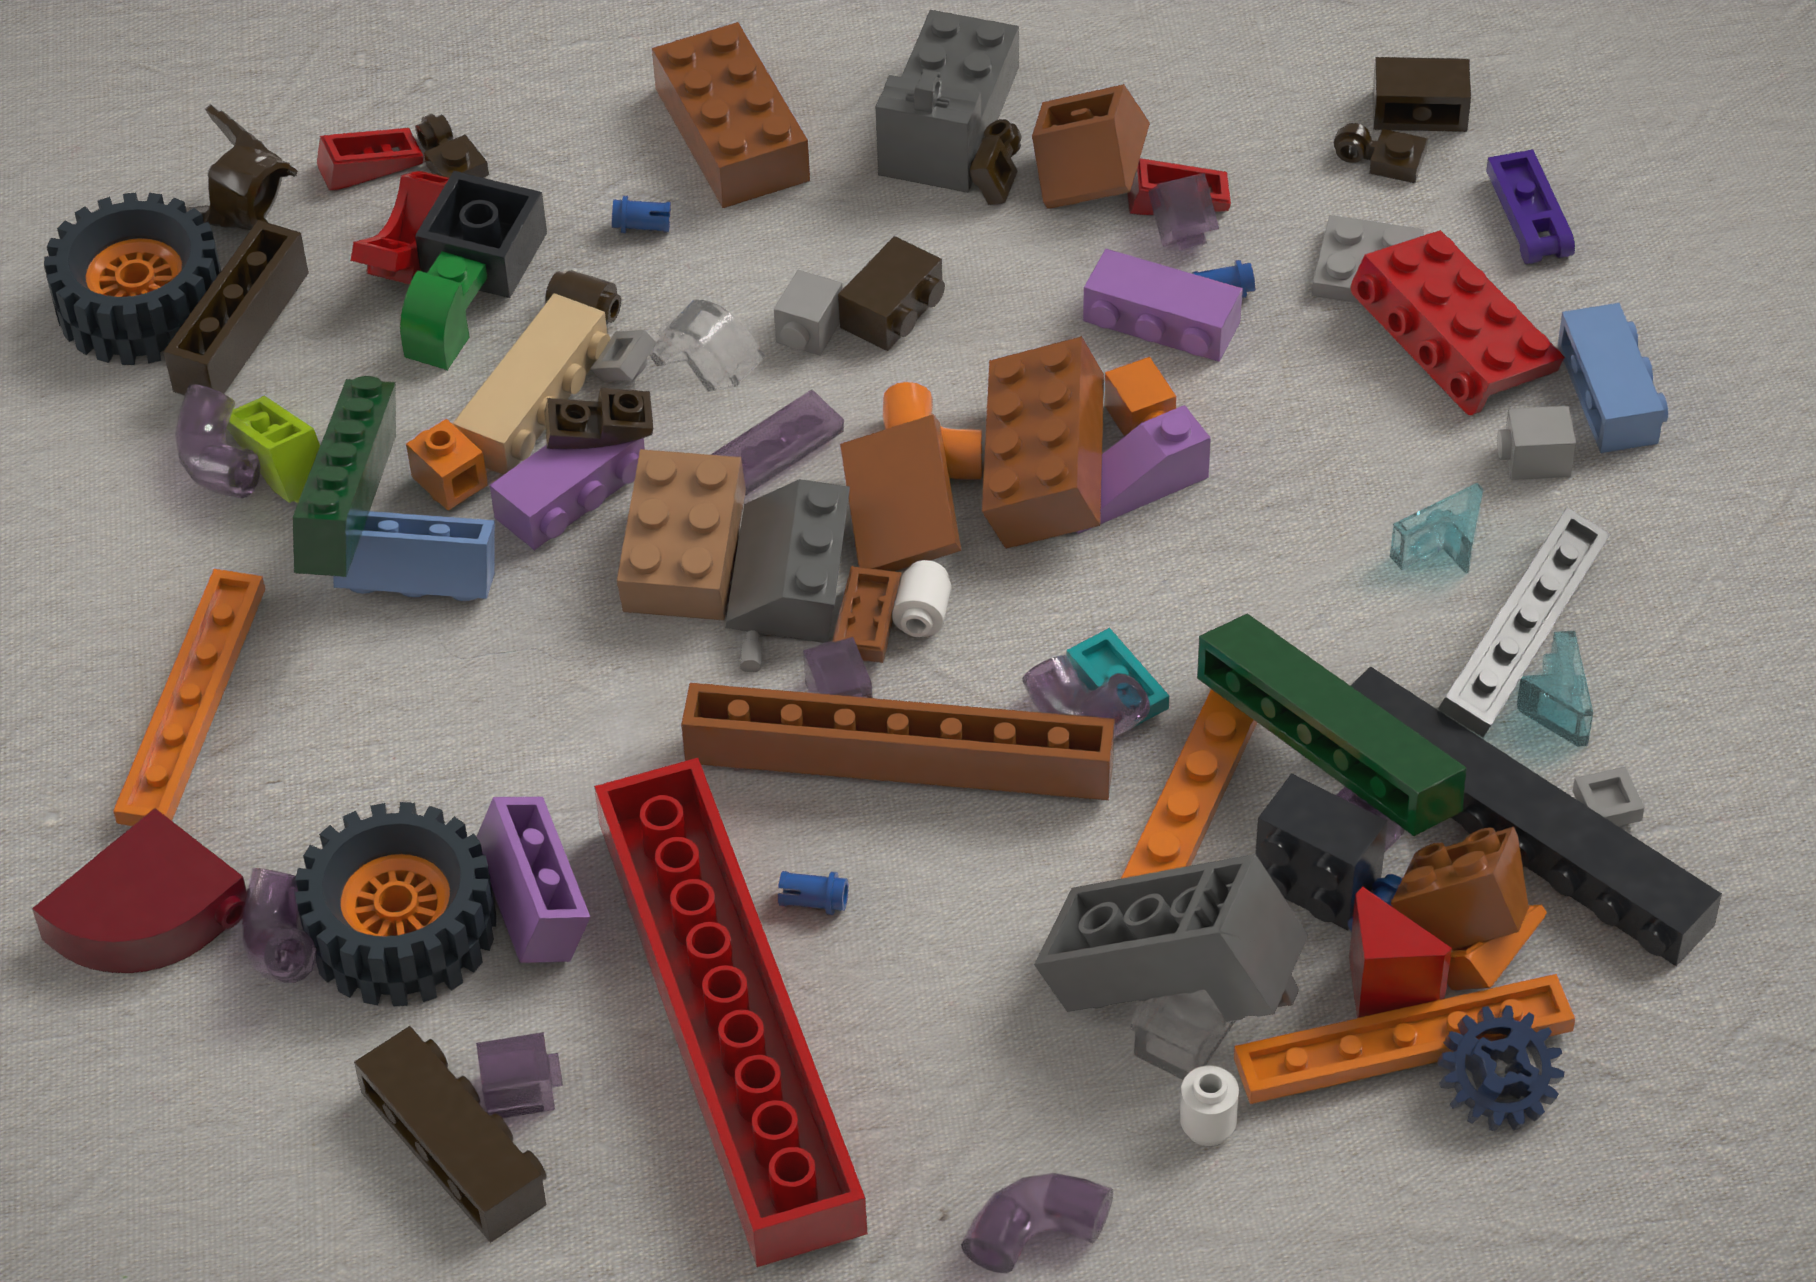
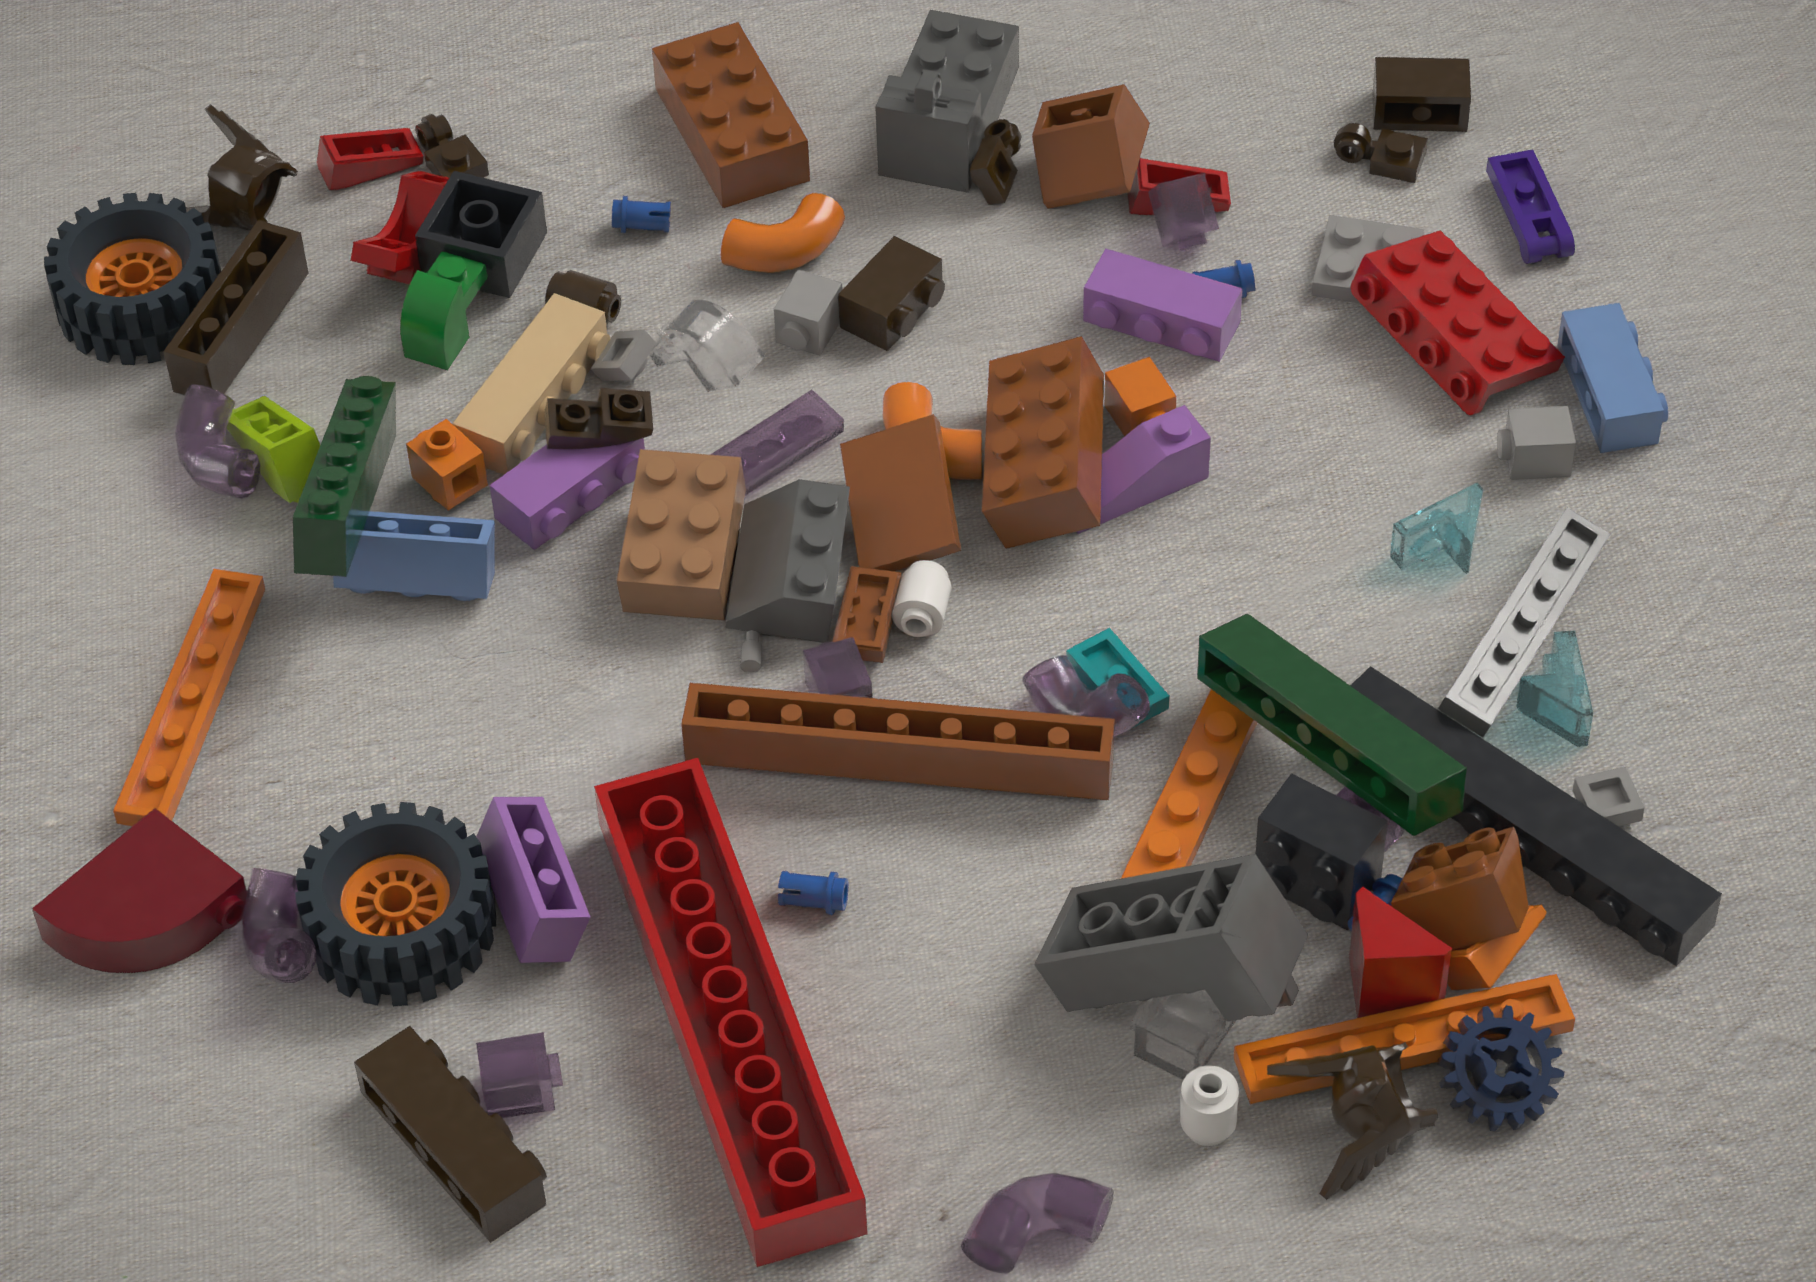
none -> orange cylinder [721,193,845,273]
none -> dark brown helmet [1267,1042,1438,1200]

